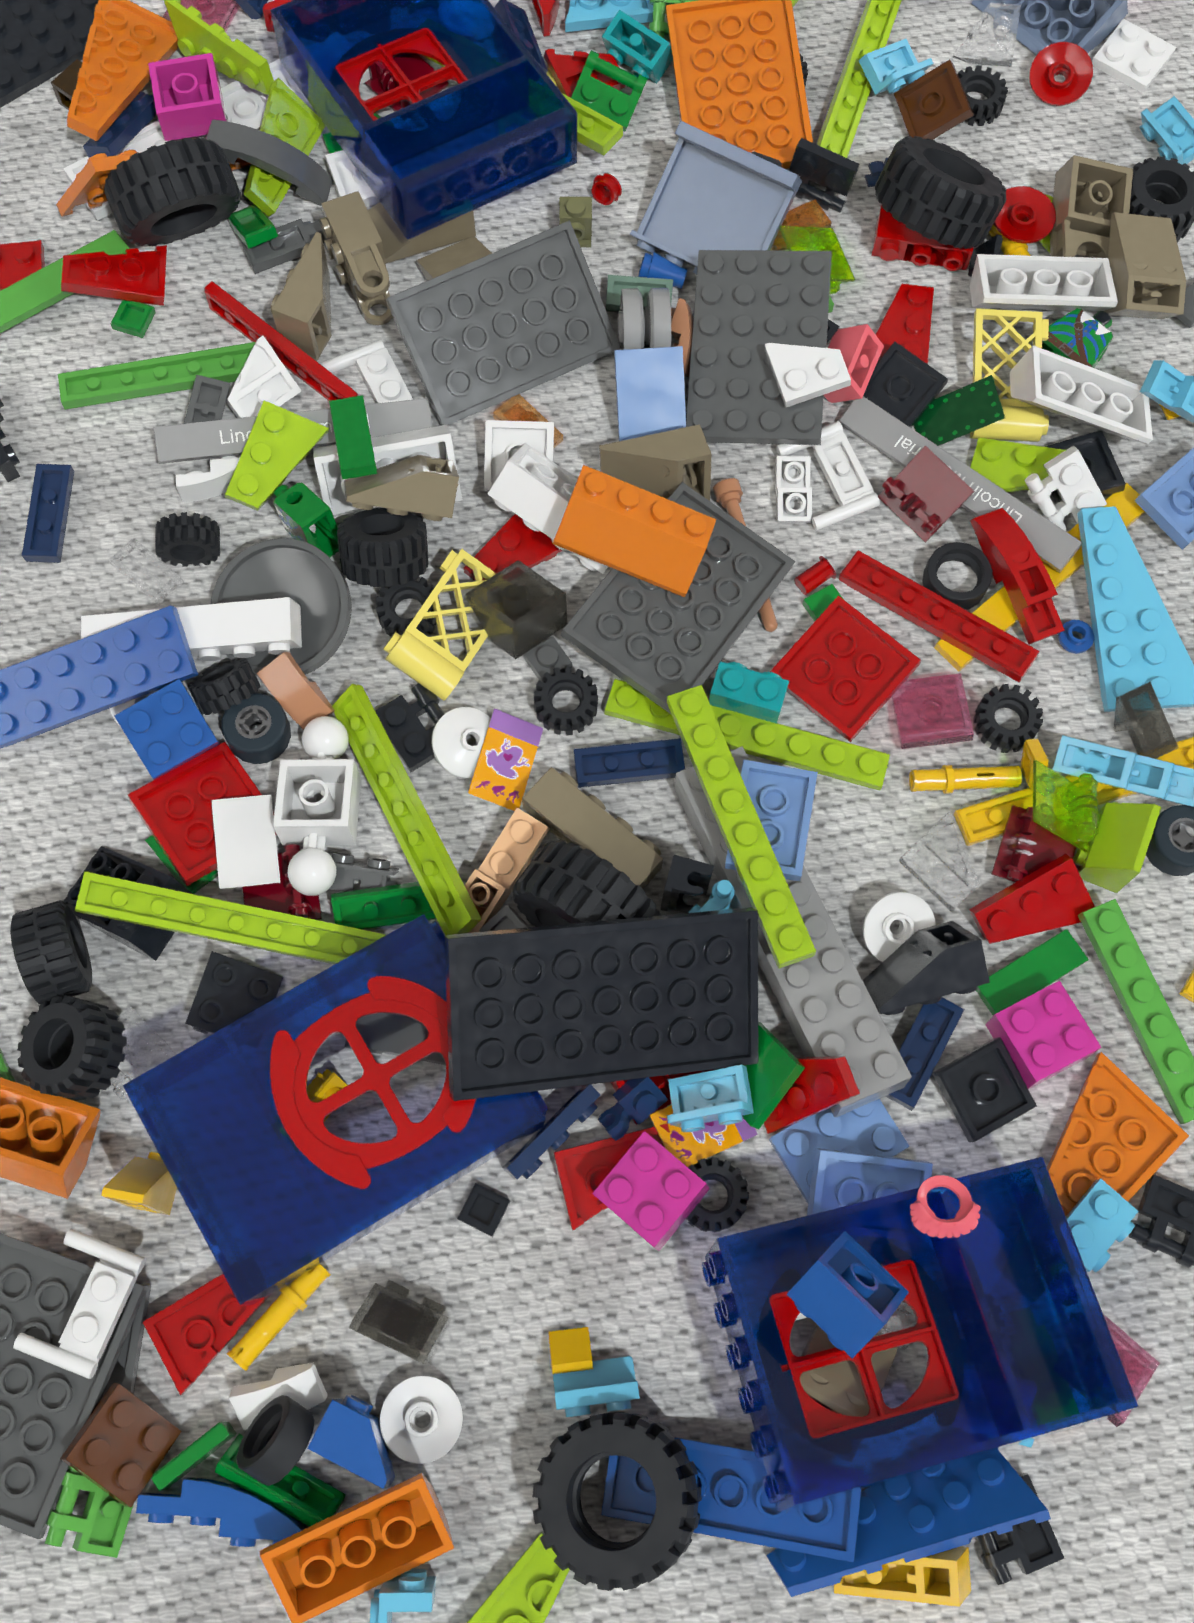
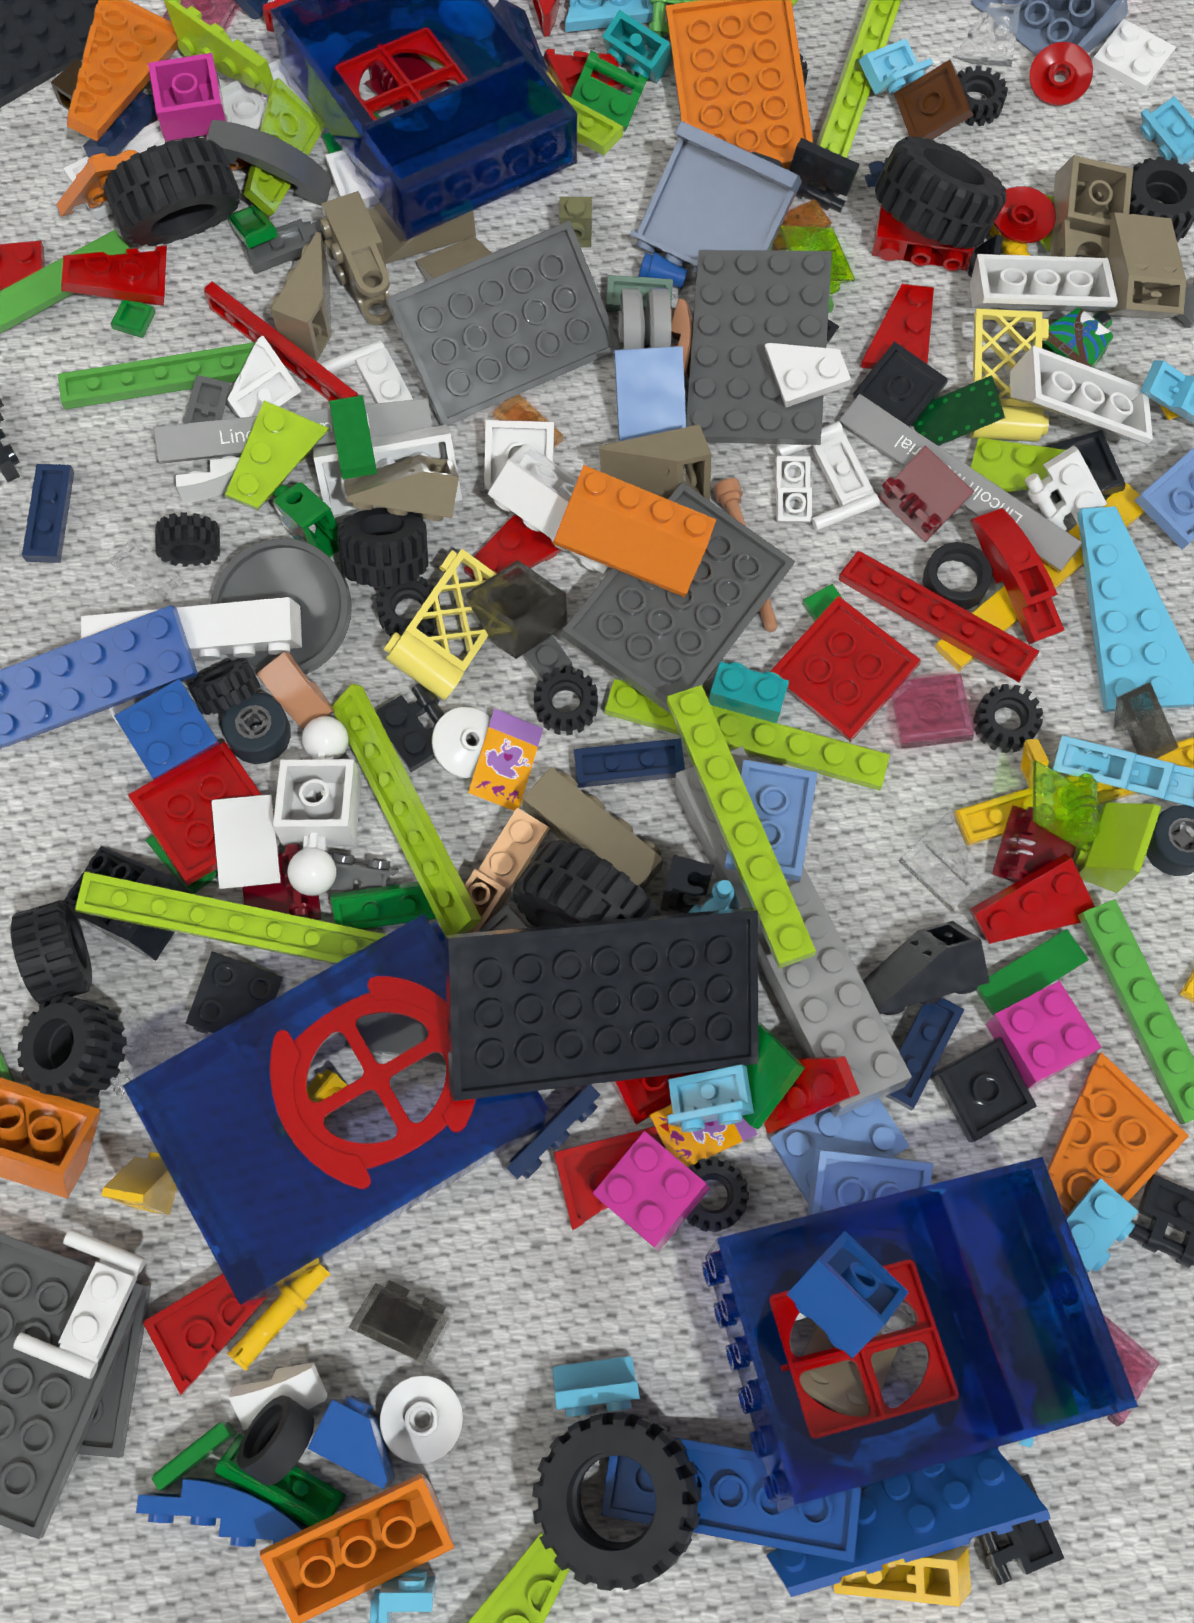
bright green plate [45,1466,134,1558] -> none
reddish brown plate [60,1383,182,1508] -> none
black tile [457,1183,511,1238] -> none
yellow tile [548,1327,593,1374] -> none
red plate [591,173,622,205] -> none
dark blue plate [598,1077,668,1141] -> none
red piece [794,556,836,595] -> none
coral brick [824,324,884,403] -> none
white dish [863,892,936,962] -> none
yellow pin [909,765,1022,794] -> none
coral piece [910,1175,981,1238] -> none
blue plate [1058,620,1094,654] -> none

